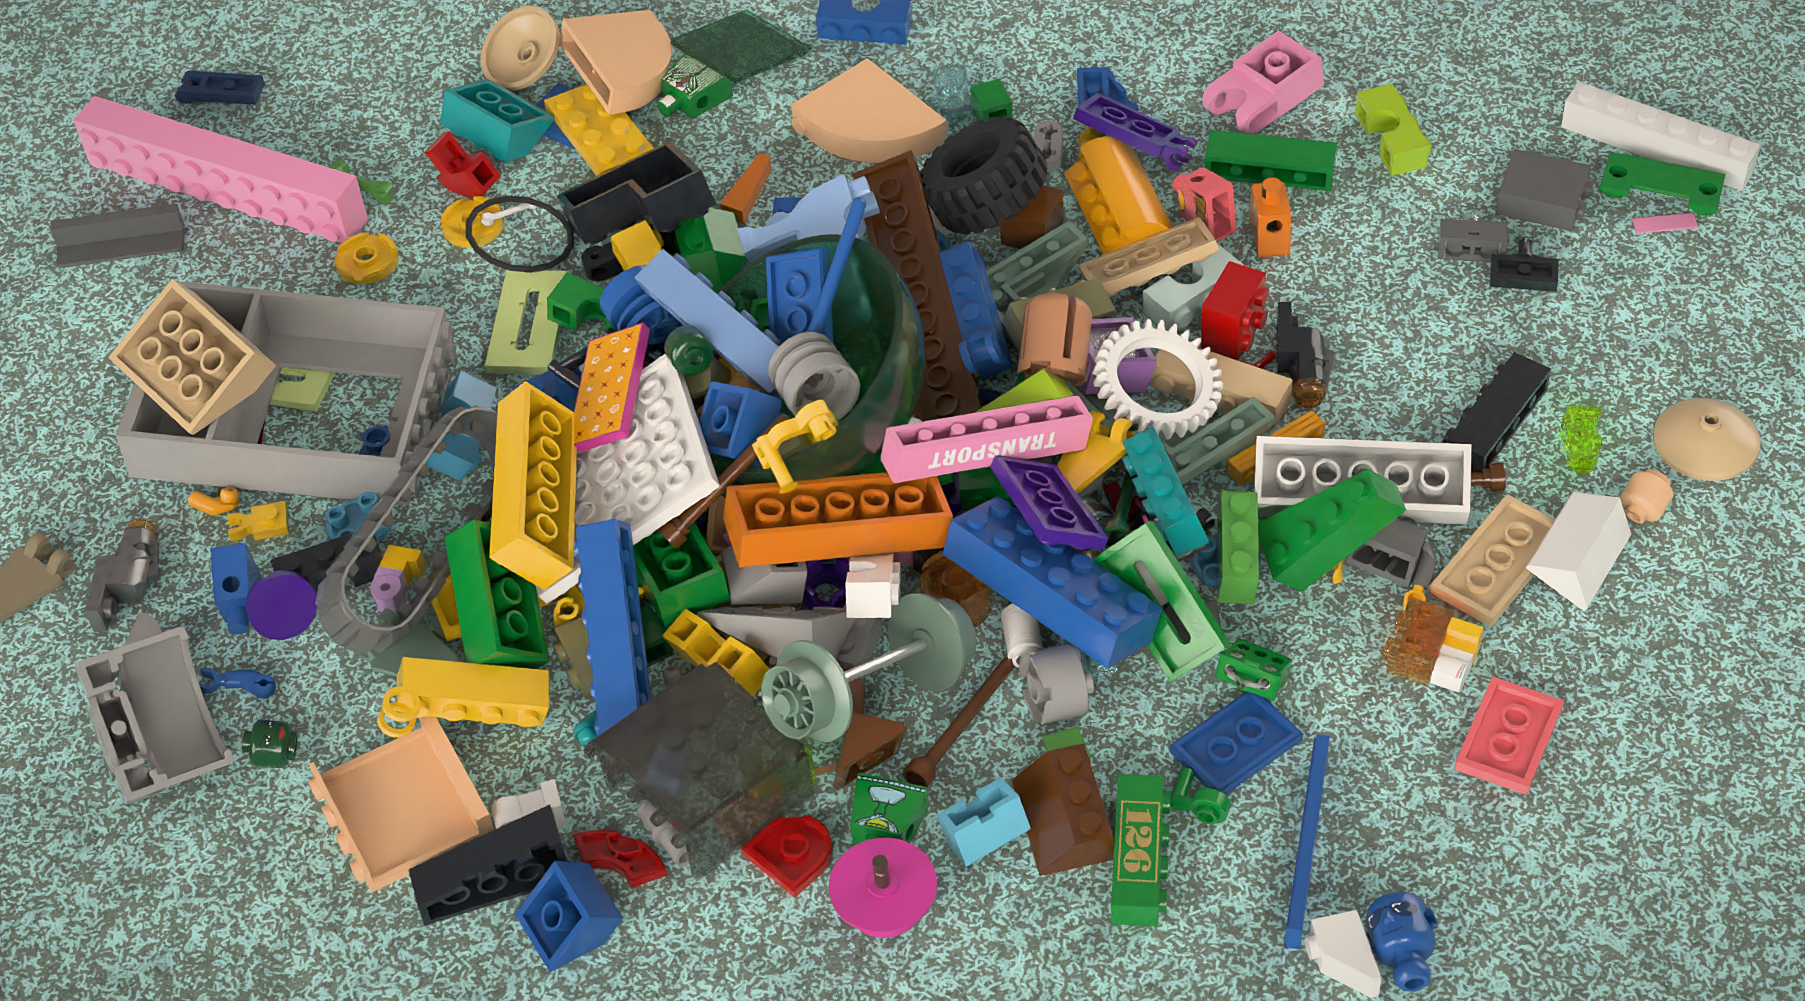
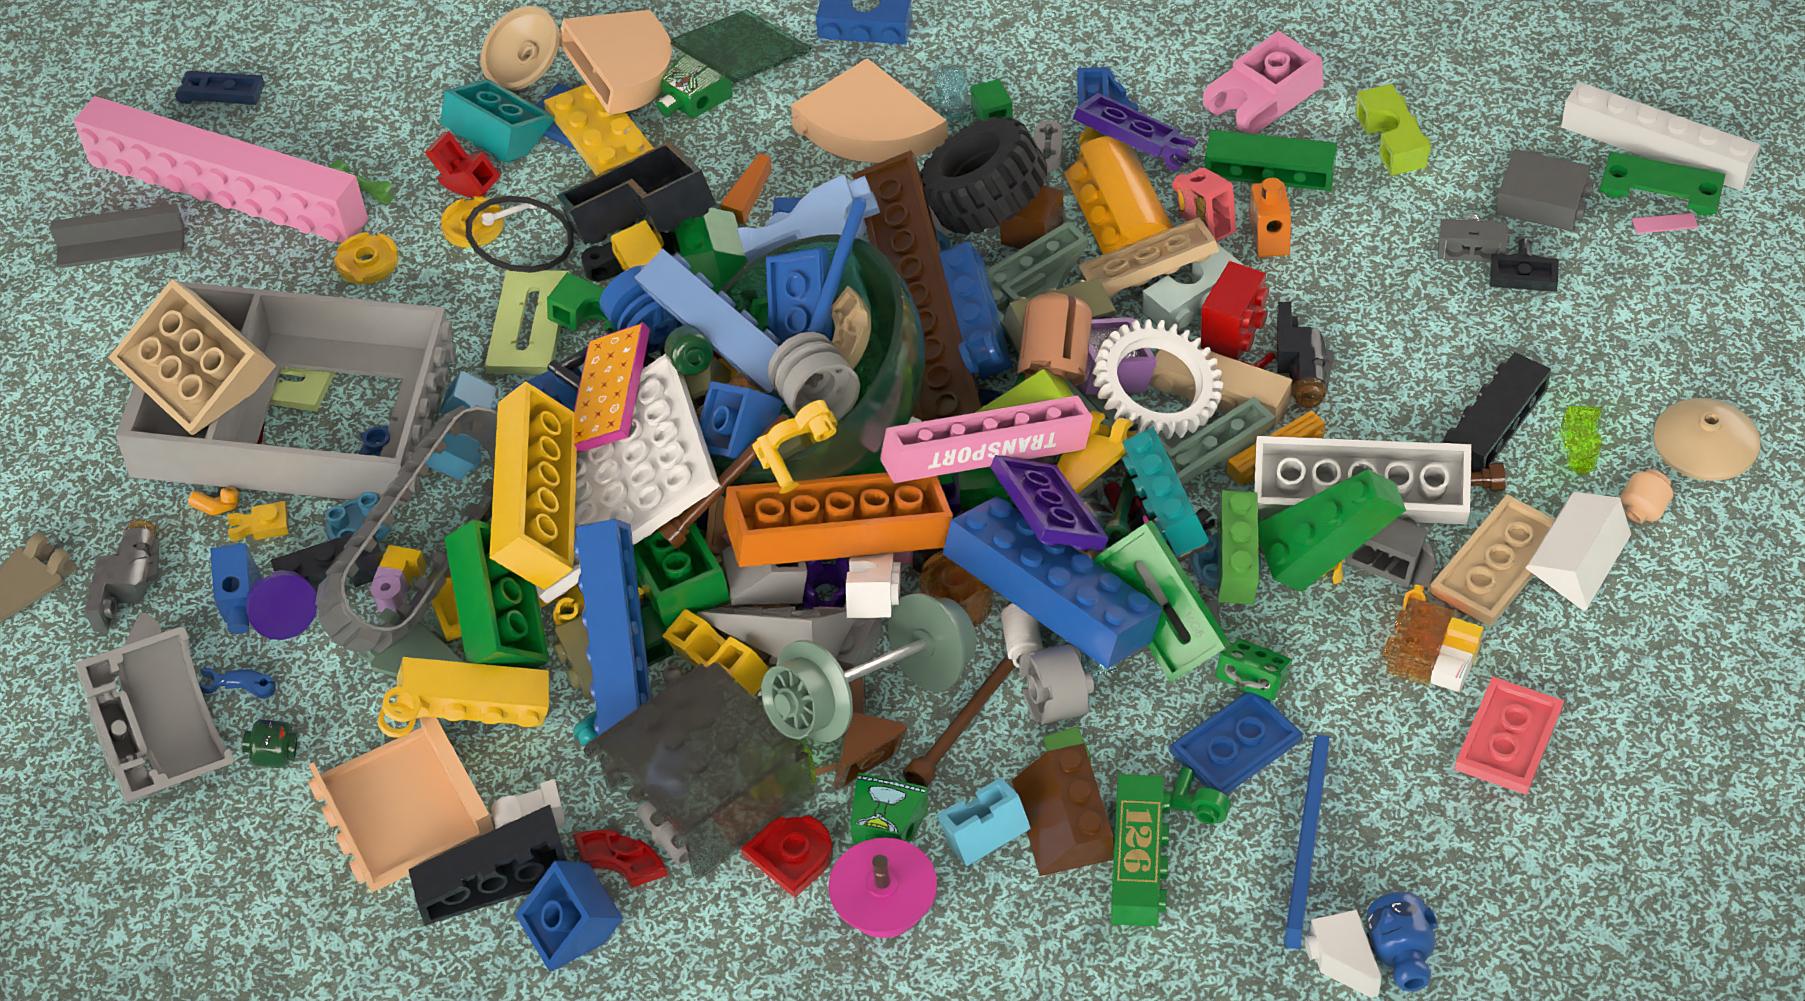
none -> tan tile [831,286,871,370]

